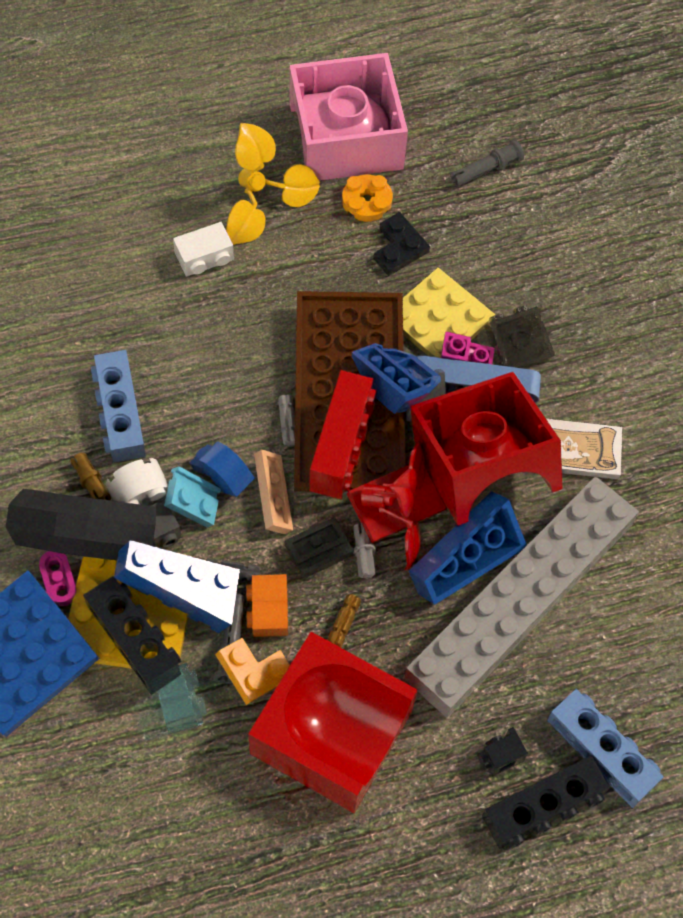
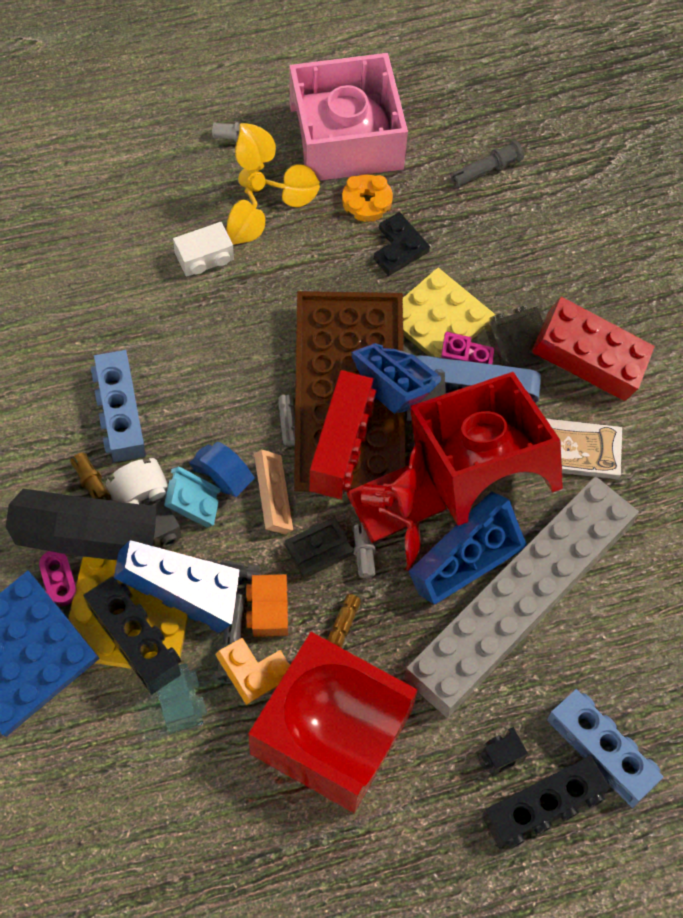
none -> light grey axle [212,122,262,142]
none -> brick [532,297,655,401]

